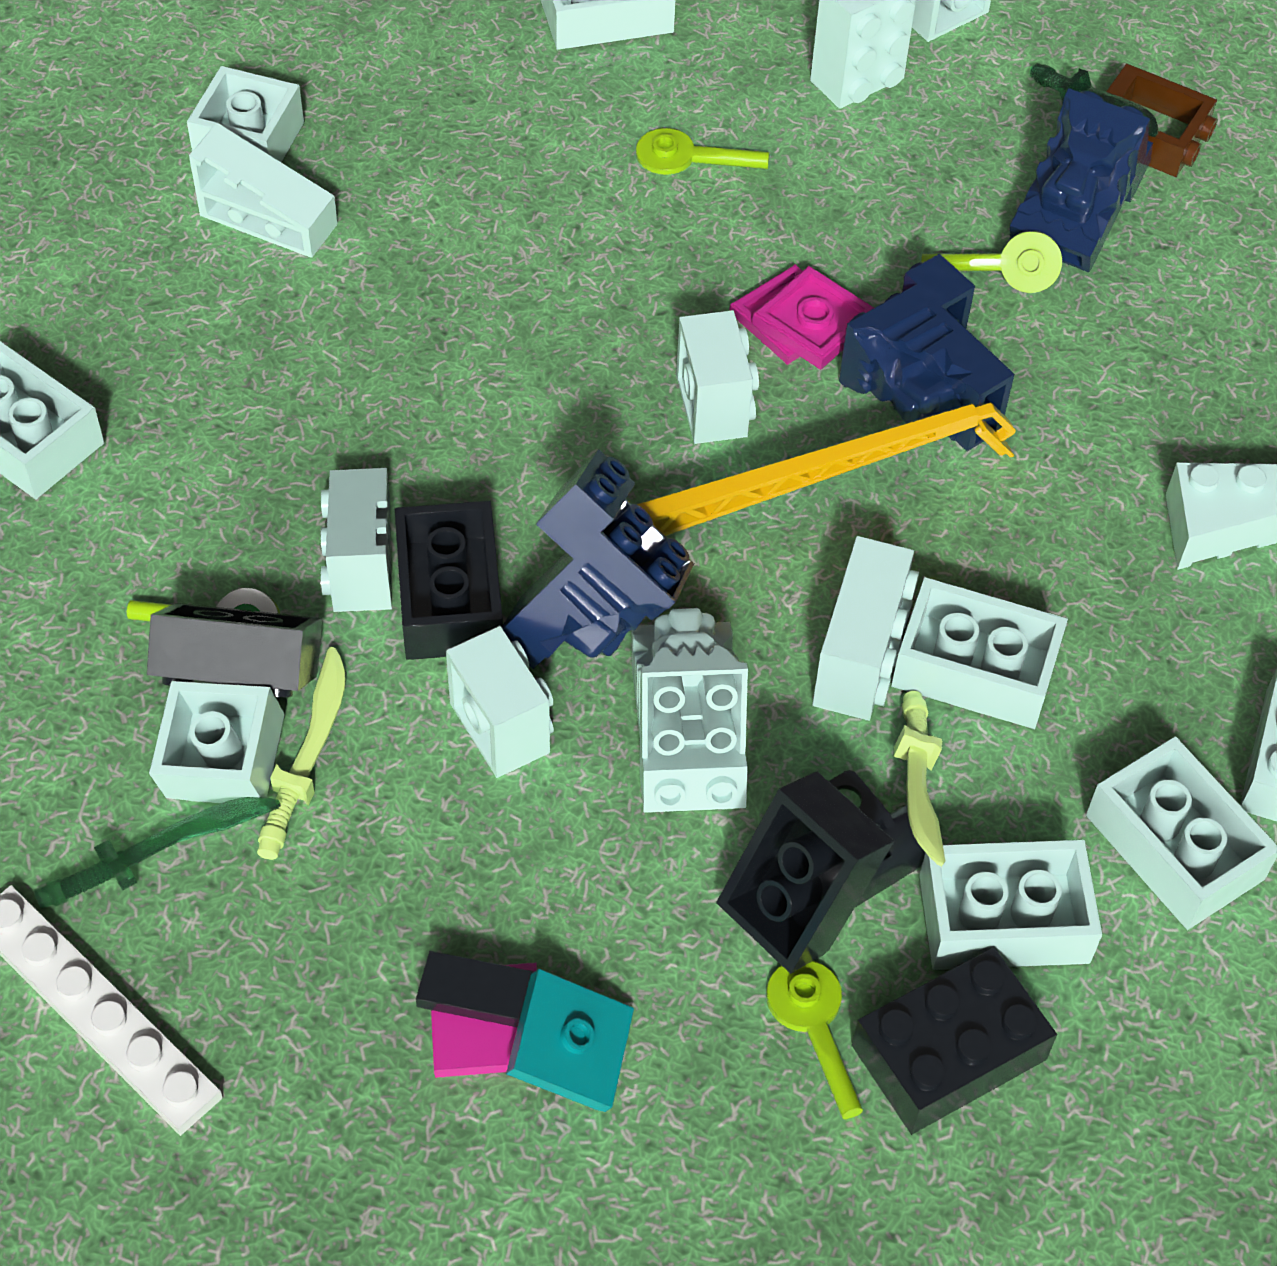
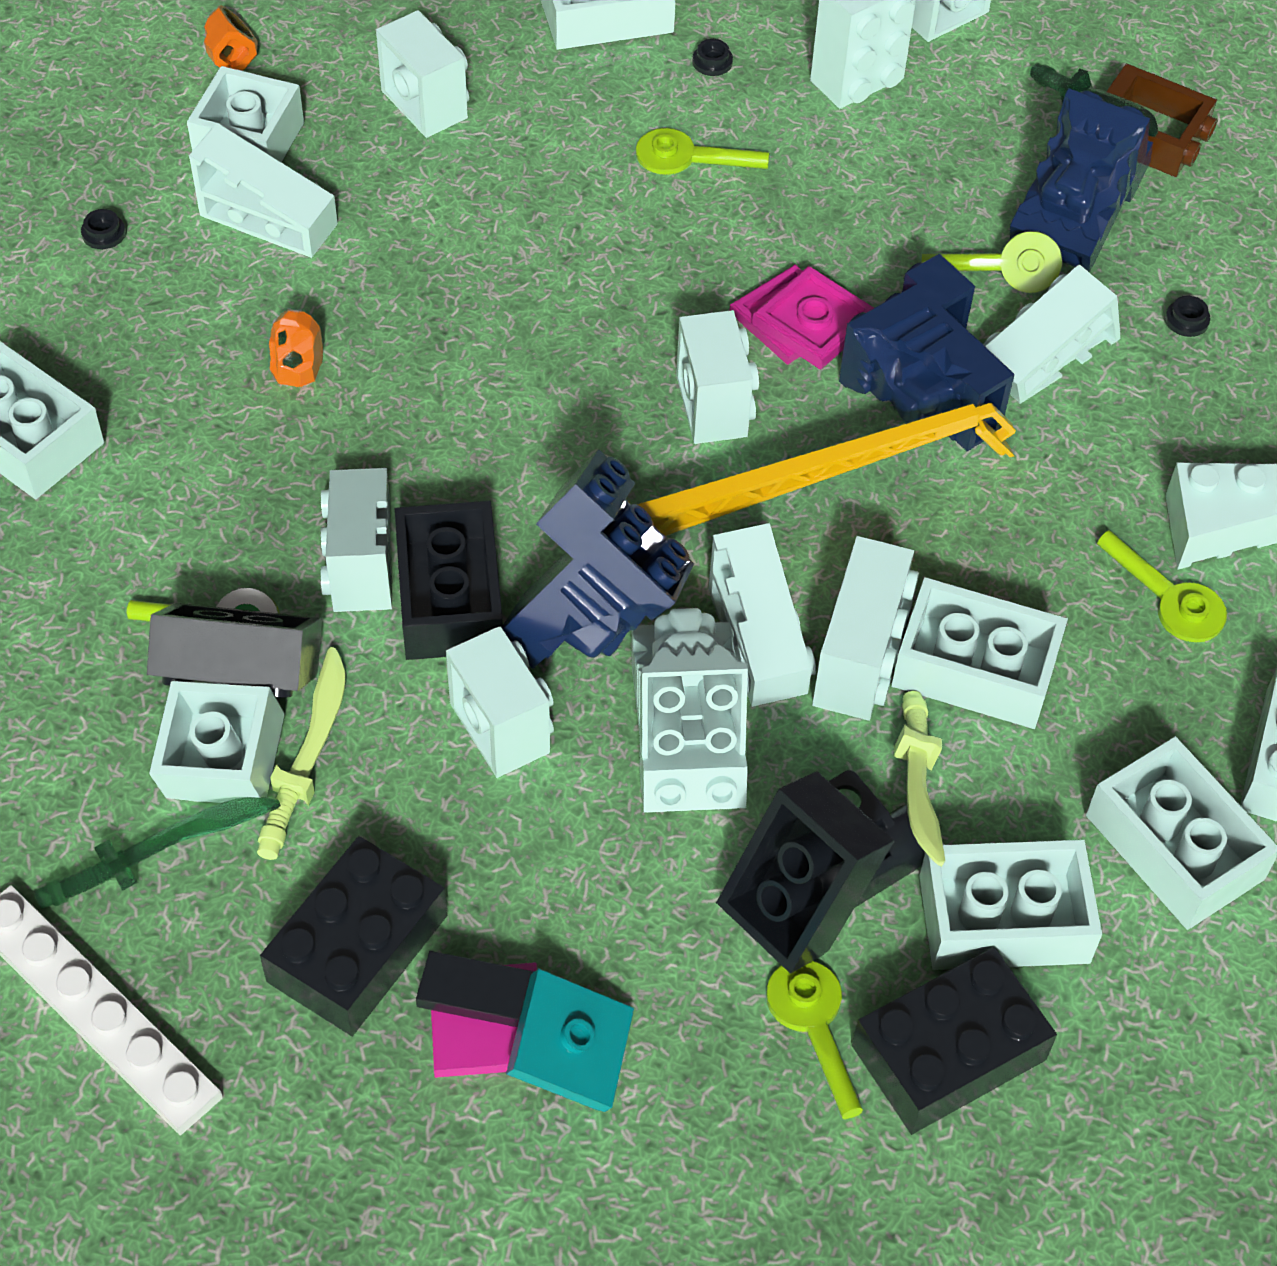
none -> black plate [81,209,126,250]
none -> orange rock [204,5,258,71]
none -> black brick [260,836,448,1037]
none -> orange rock [269,309,323,387]
none -> light aqua brick [376,10,469,138]
none -> black plate [692,39,733,76]
none -> light aqua wedge [708,523,816,707]
none -> light aqua wedge [984,265,1121,404]
none -> lime piece [1097,530,1227,642]
none -> black plate [1165,295,1210,337]

